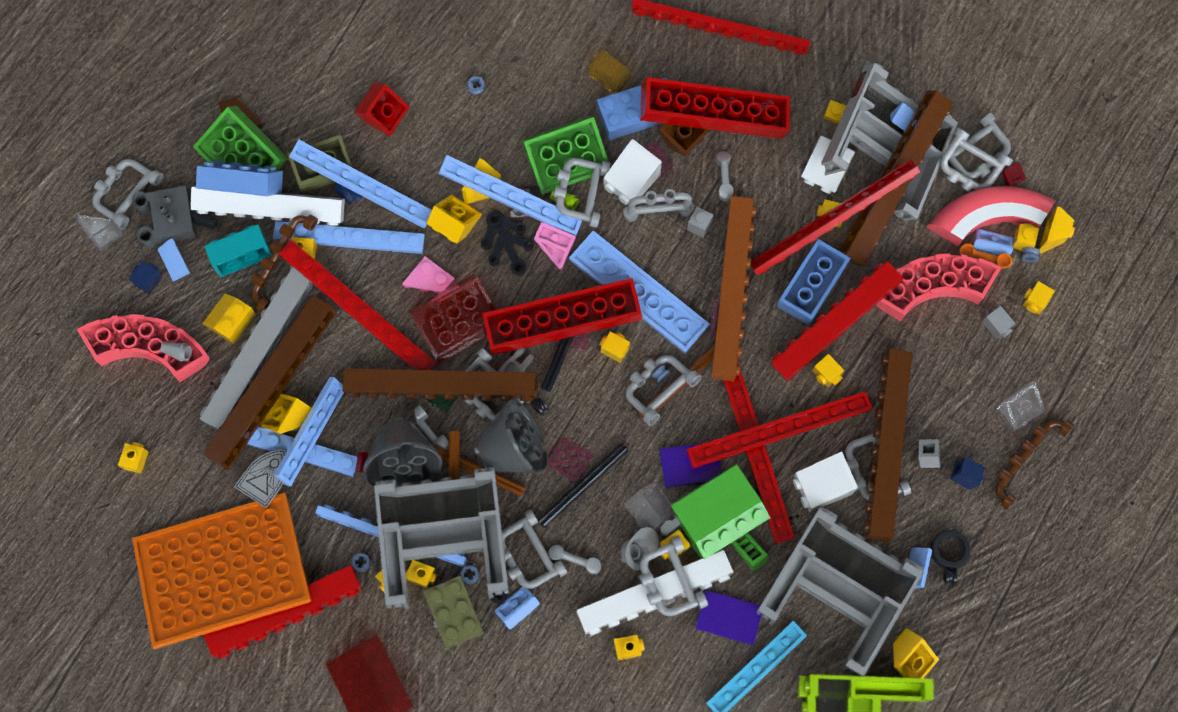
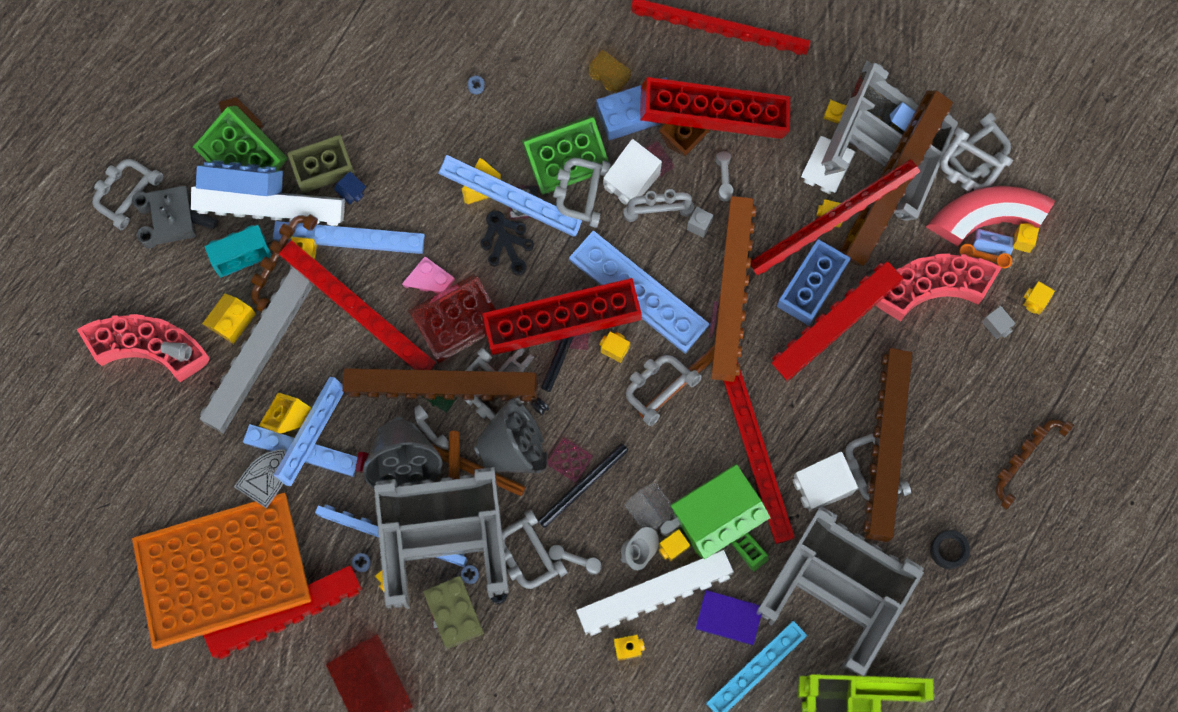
clear slope [75,215,123,251] -> none
yellow brick [118,442,149,474] -> none
dark blue brick [129,261,162,294] -> none
light blue slope [158,238,190,282] -> none
reddish brown brick [203,296,337,471] -> none
light blue plate [289,139,432,229] -> none
red slope [354,83,410,136] -> none
yellow brick [406,560,437,589] -> none
yellow slope [426,194,482,243] -> none
light blue slope [494,587,540,629] -> none
bright pink wing [534,222,576,270] -> none
lime cone [550,190,579,211] -> none
light grey bar [639,535,708,617] -> none
sand blue bush [652,364,671,383] -> none
dark purple tile [659,443,722,488] -> none
red plate [686,391,873,469] -> none
yellow brick [812,354,845,387] -> none
yellow slope [893,628,939,678] -> none
light blue slope [903,547,932,589] -> none
light grey brick [919,439,940,468] -> none
black bush [944,567,957,586] -> none
dark blue brick [950,457,985,490] -> none
clear slope [996,381,1045,431] -> none
dark red plate [1001,162,1026,186] -> none
sand blue bush [1021,247,1040,262] -> none
yellow slope [1039,206,1075,254] -> none

